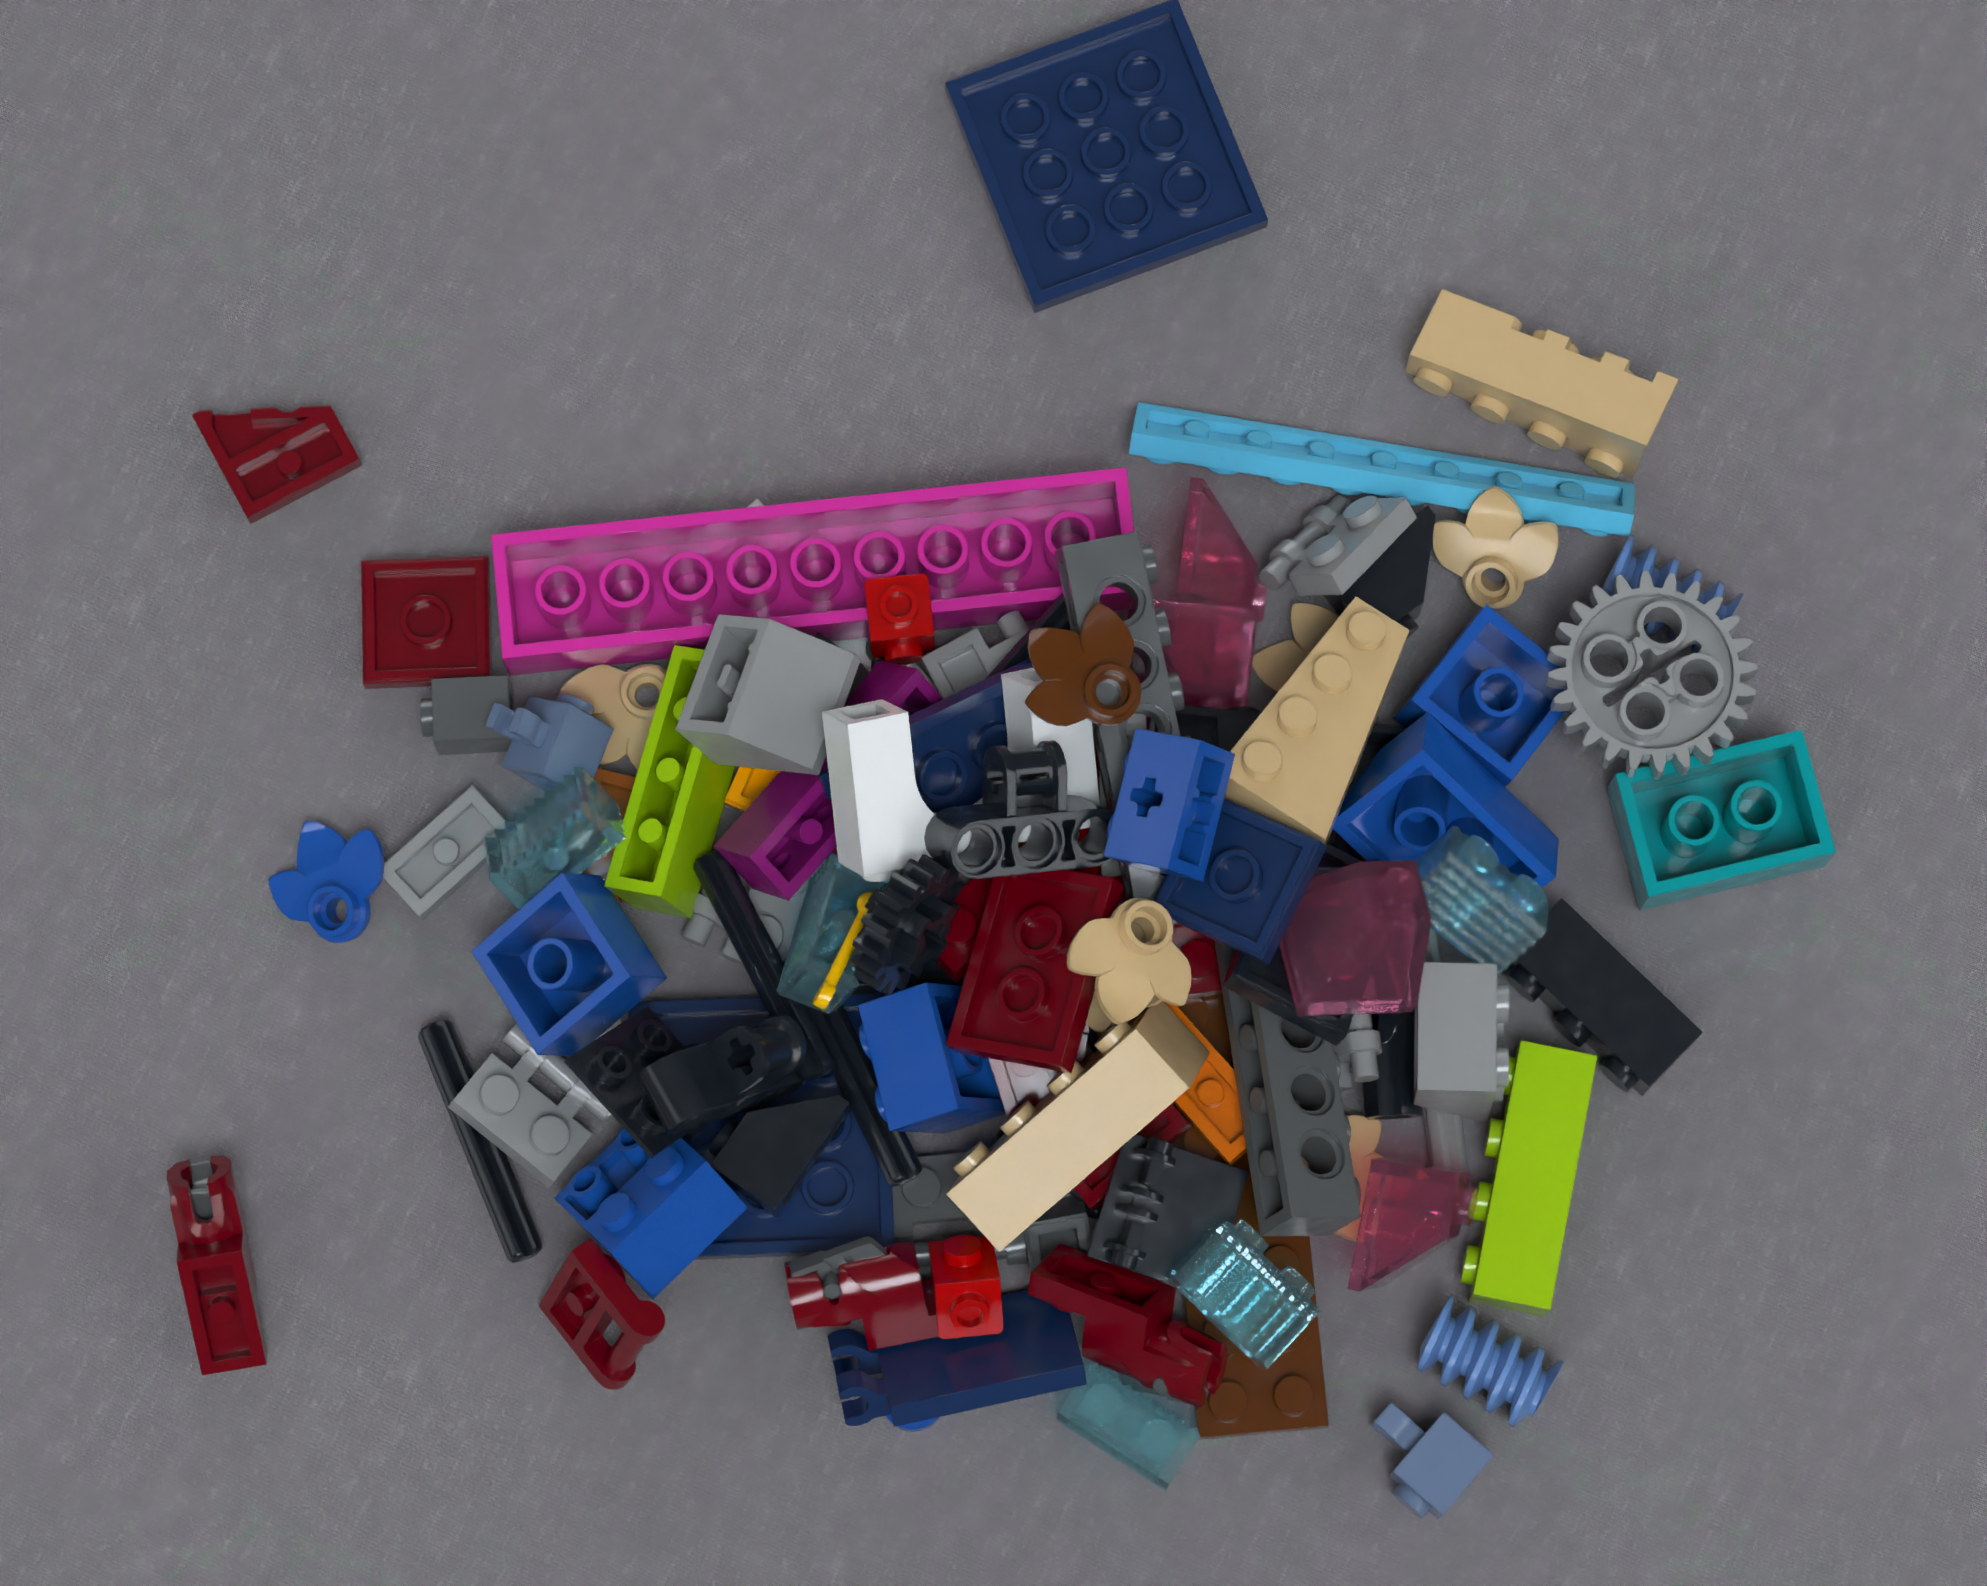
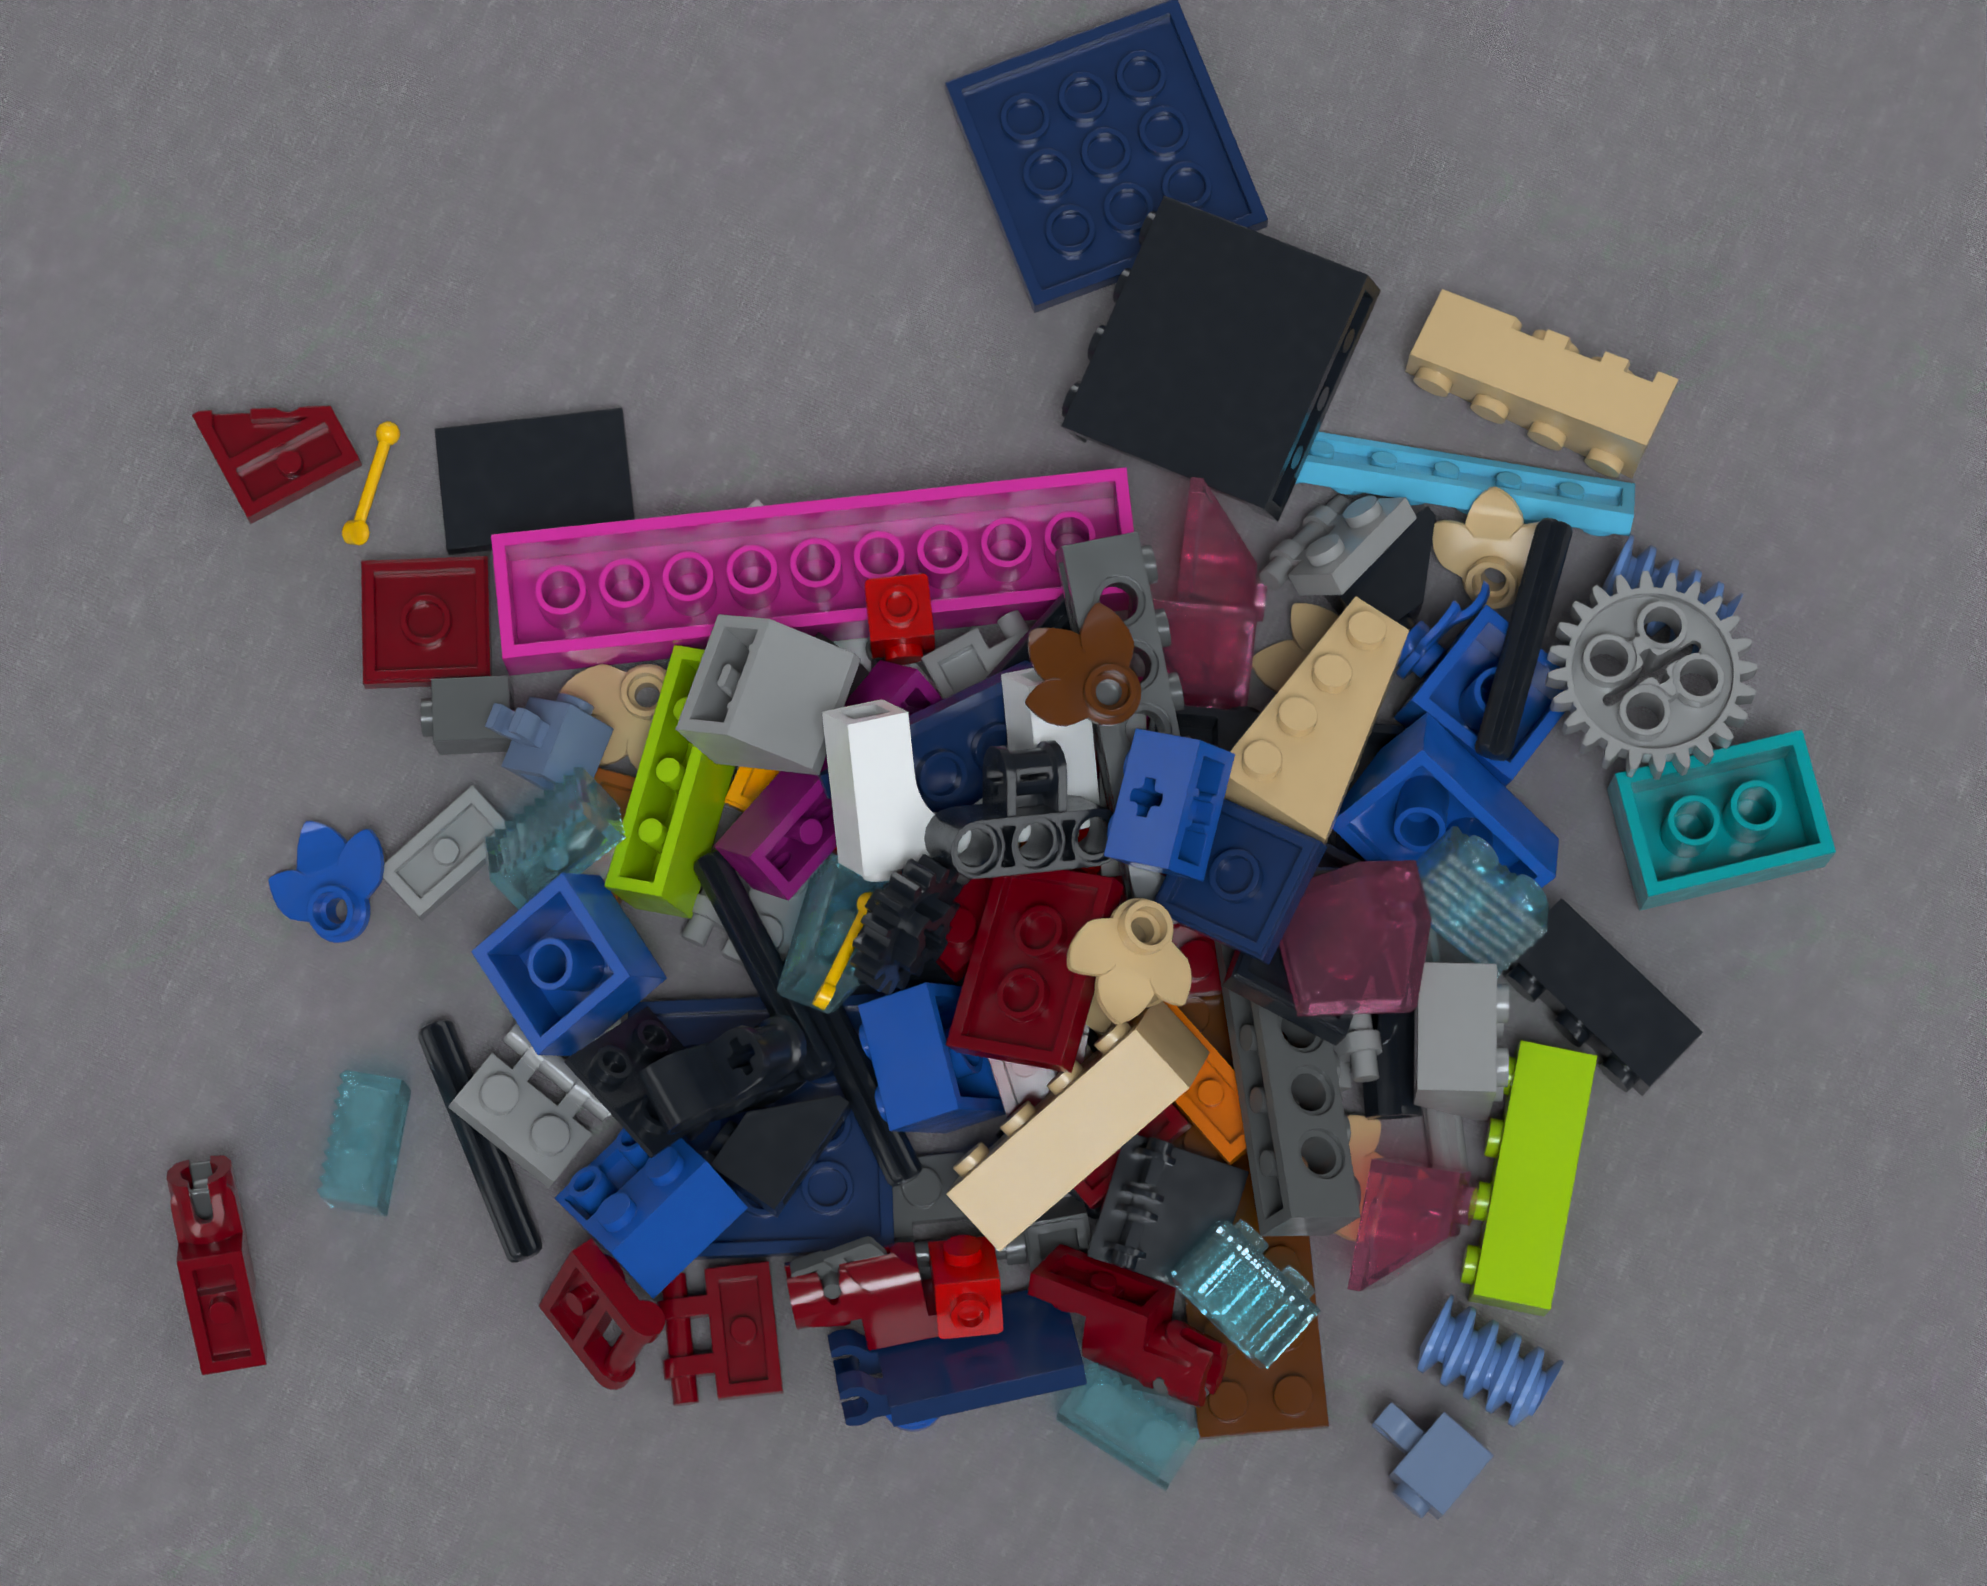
none -> clear light blue brick [316,1070,411,1216]
none -> yellow hinge [342,421,400,545]
none -> black tile [435,407,635,555]
none -> dark red plate [656,1262,784,1406]
none -> black panel [1061,196,1381,522]
none -> blue plate [1396,580,1490,680]
none -> black axle [1475,518,1573,761]

